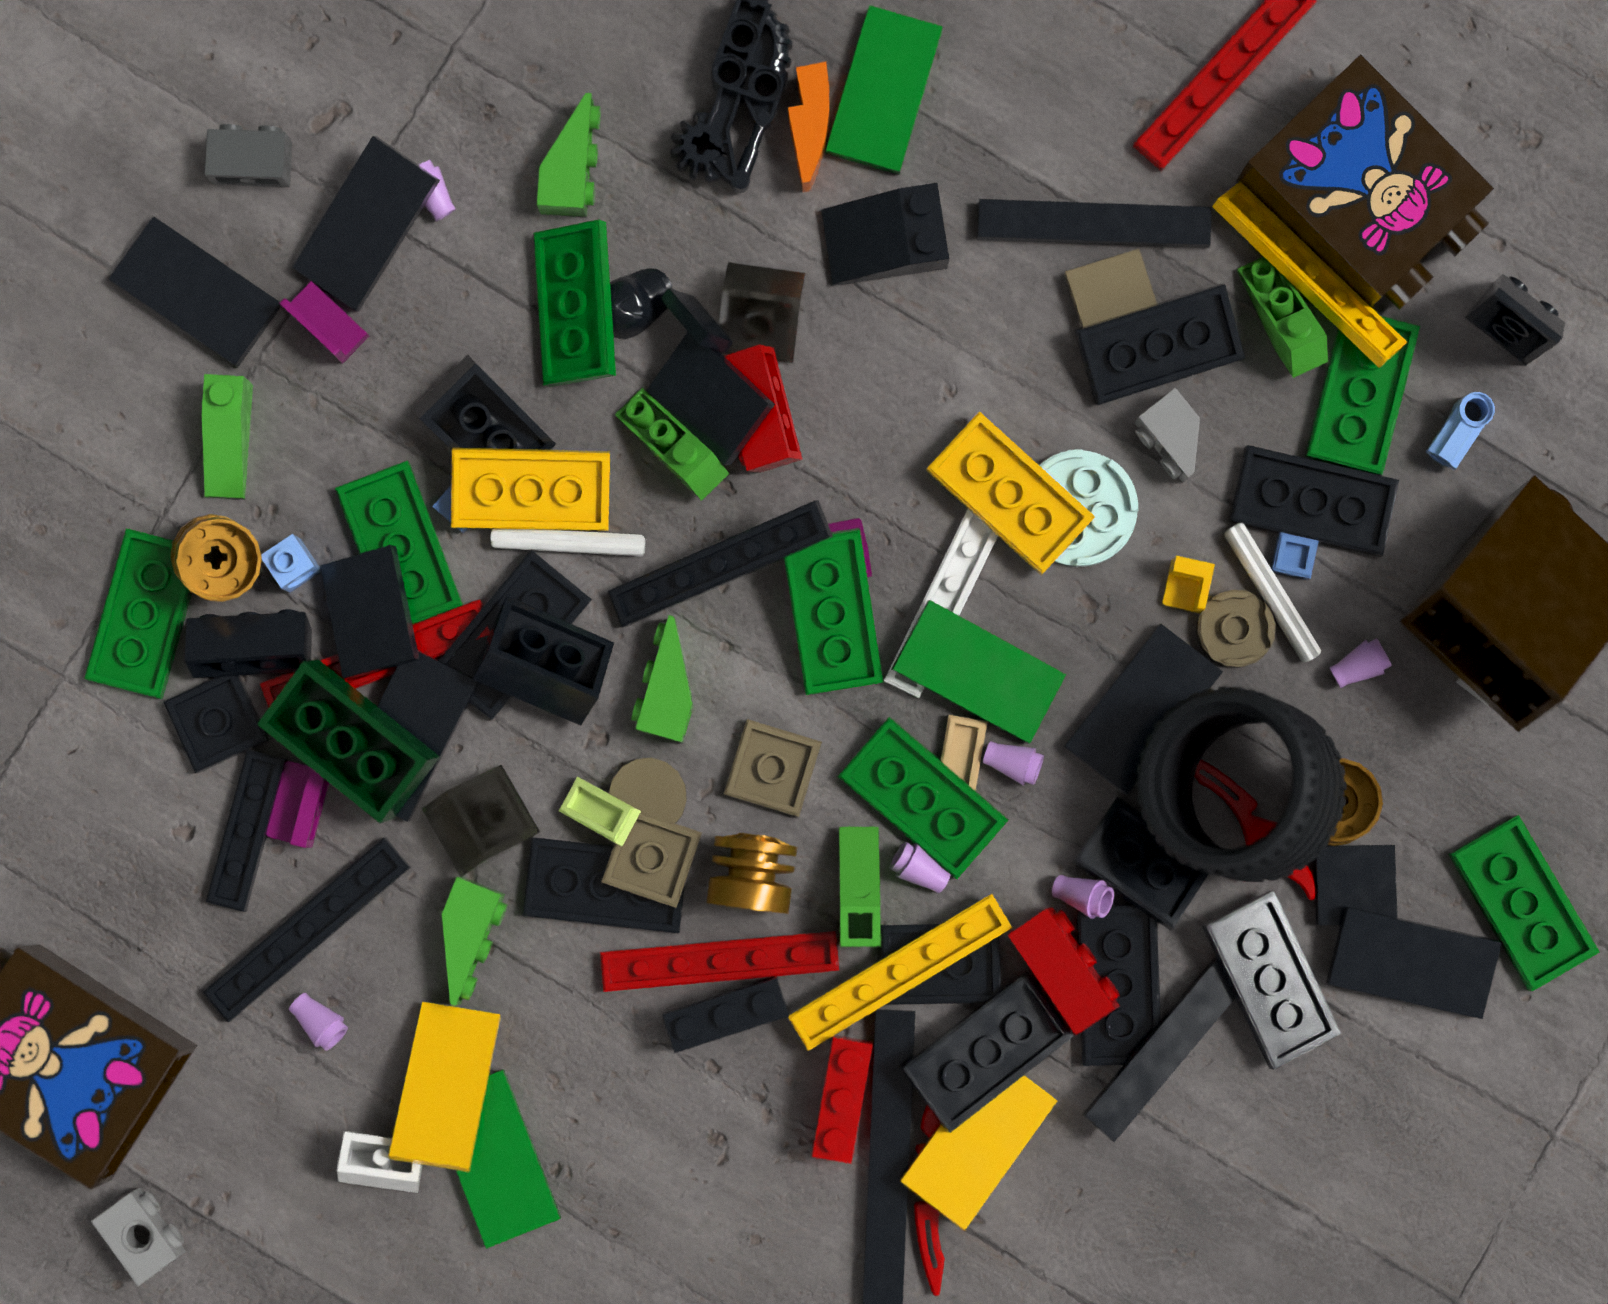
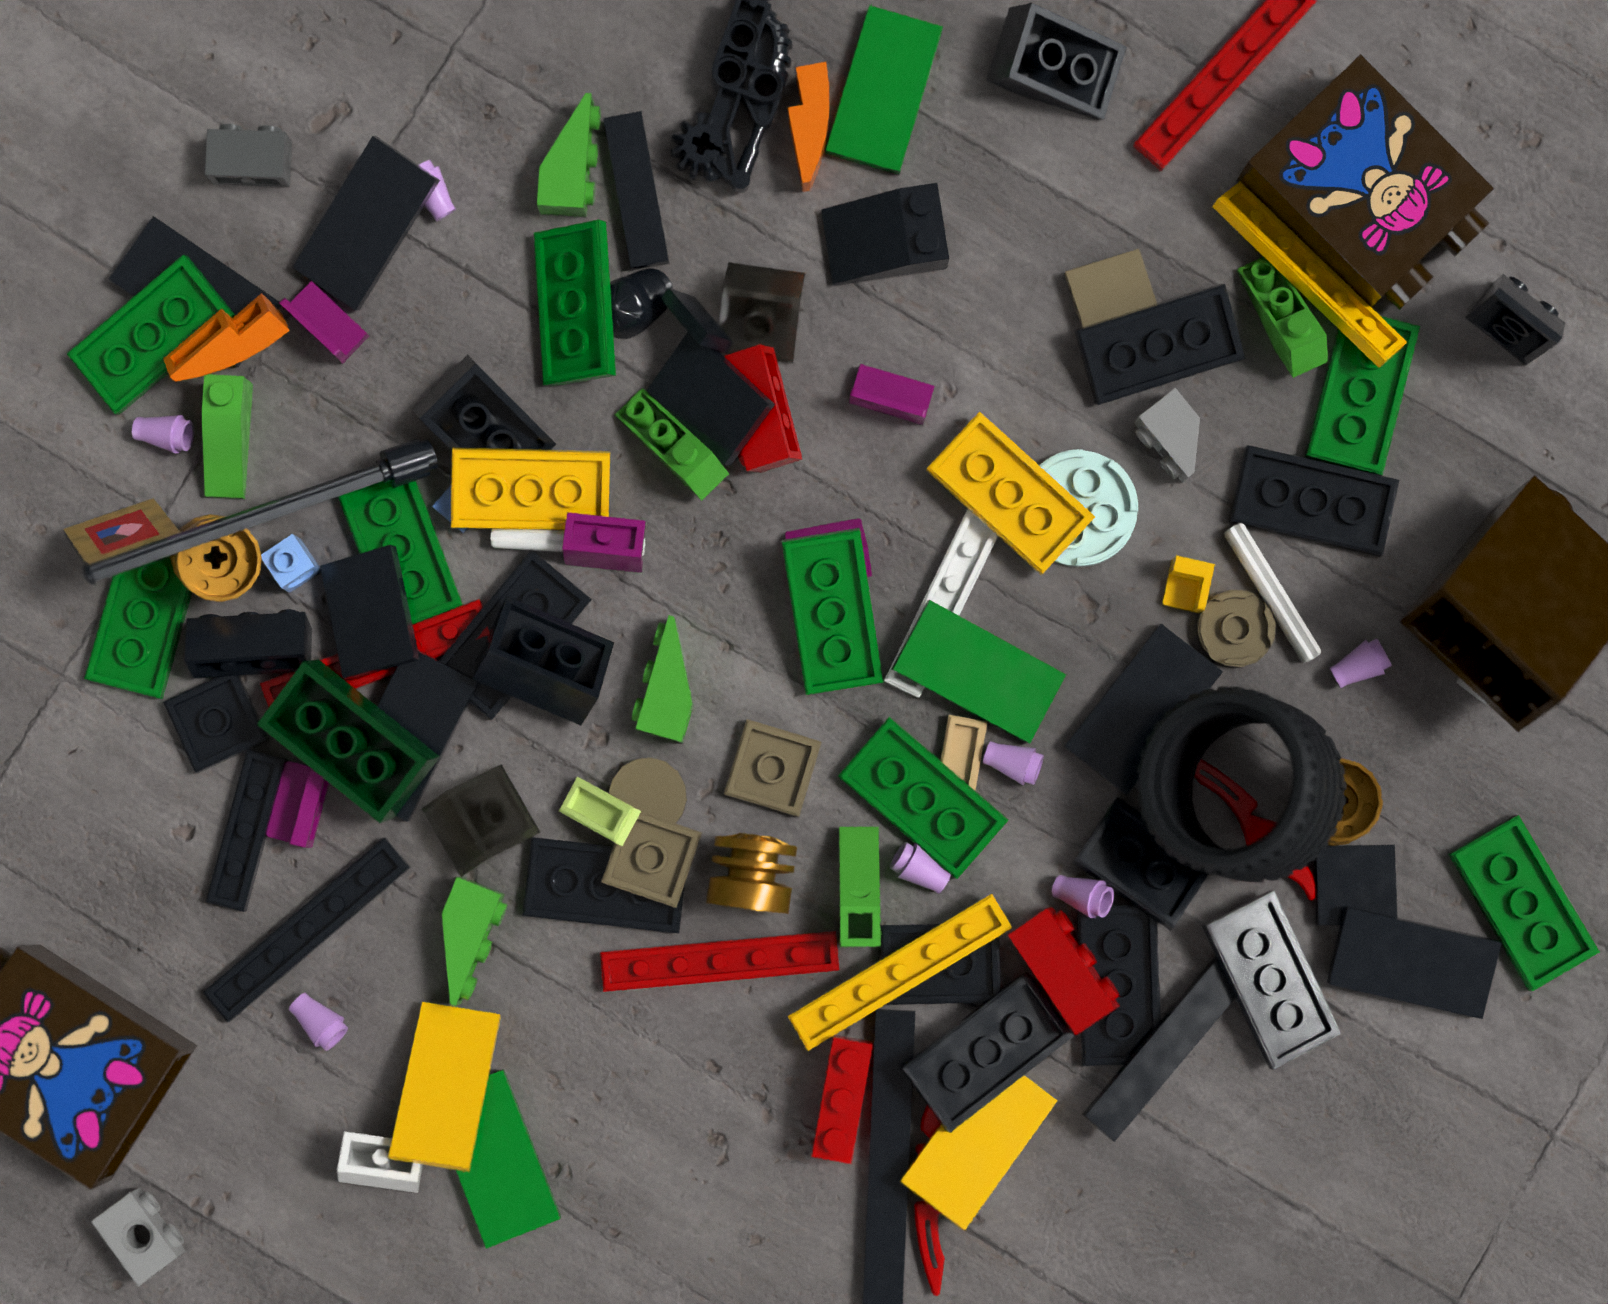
black tile [608,500,833,627] -> none
black brick [662,976,789,1053] -> none
black tile [977,199,1212,248] -> none
medium blue tile [1271,532,1319,580] -> none
light blue piece [1426,392,1495,470] -> none
none -> black flag [63,439,438,585]
none -> green tile [67,255,235,415]
none -> lavender cone [132,415,194,454]
none -> orange slope [163,293,290,382]
none -> magenta panel [562,512,646,573]
none -> black tile [603,111,670,270]
none -> magenta panel [849,364,935,425]
none -> black slope [986,3,1127,120]

